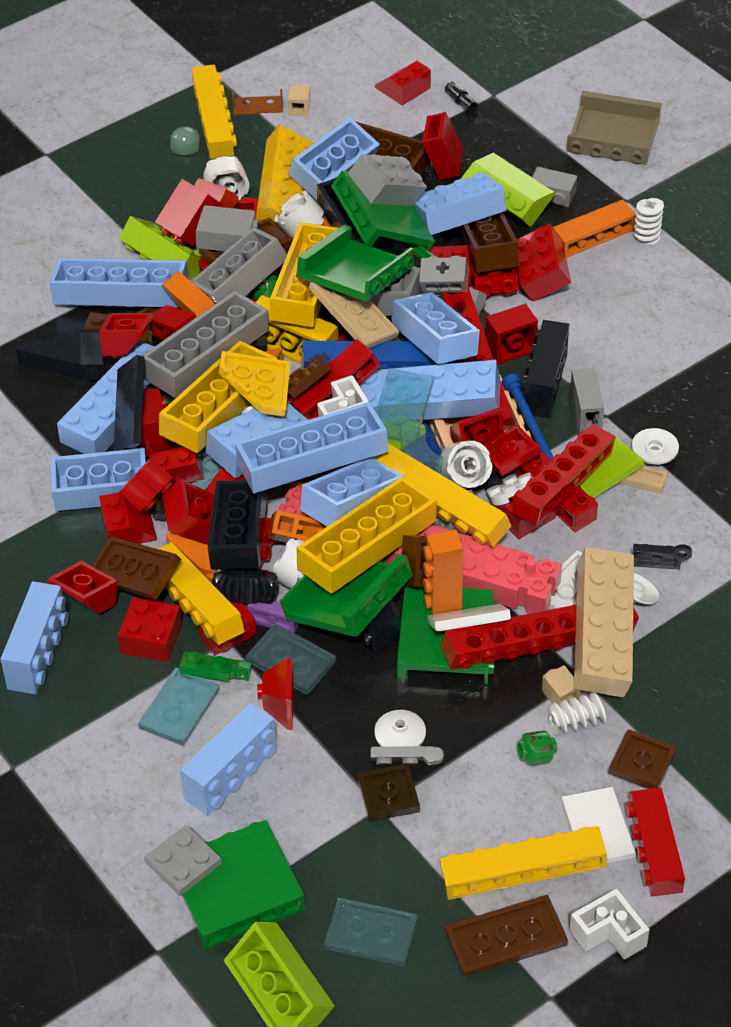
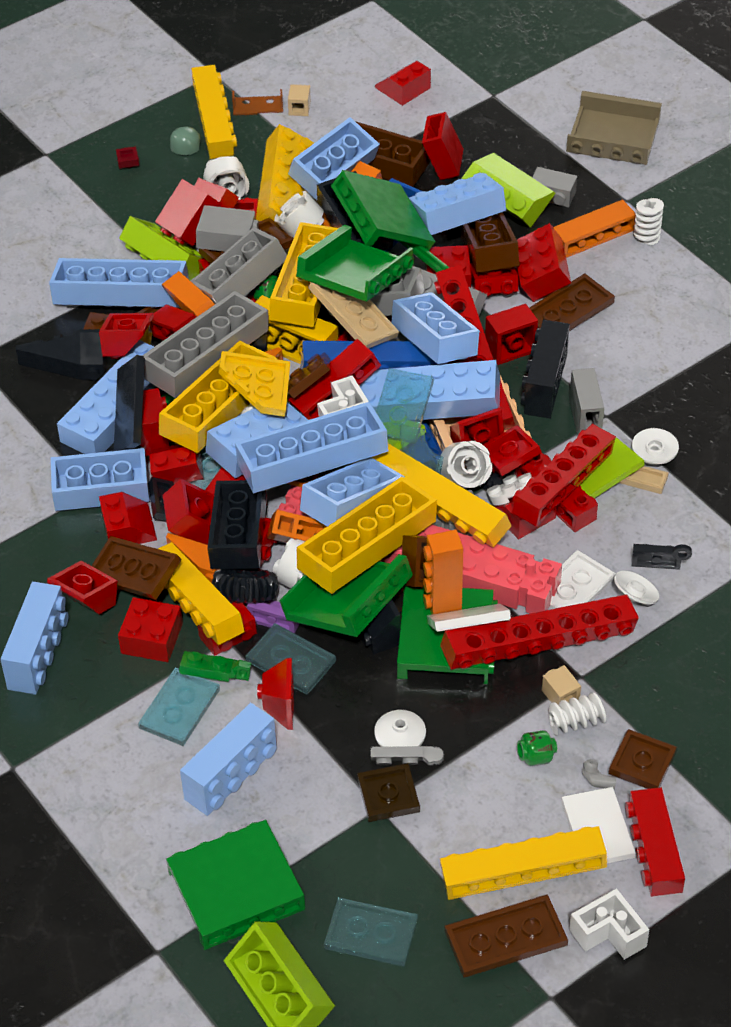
red brick [119,457,172,512] -> none
light grey plate [144,825,222,896] -> none
light grey brick [348,154,427,206] -> none
light grey brick [419,256,469,293] -> none
black pin [445,81,478,113] -> none
blue piece [501,373,554,461] -> none
tan brick [574,546,634,697] -> none
none -> dark red plate [116,146,139,168]
none -> reddish brown plate [529,273,615,331]
none -> light grey arm [582,759,617,790]

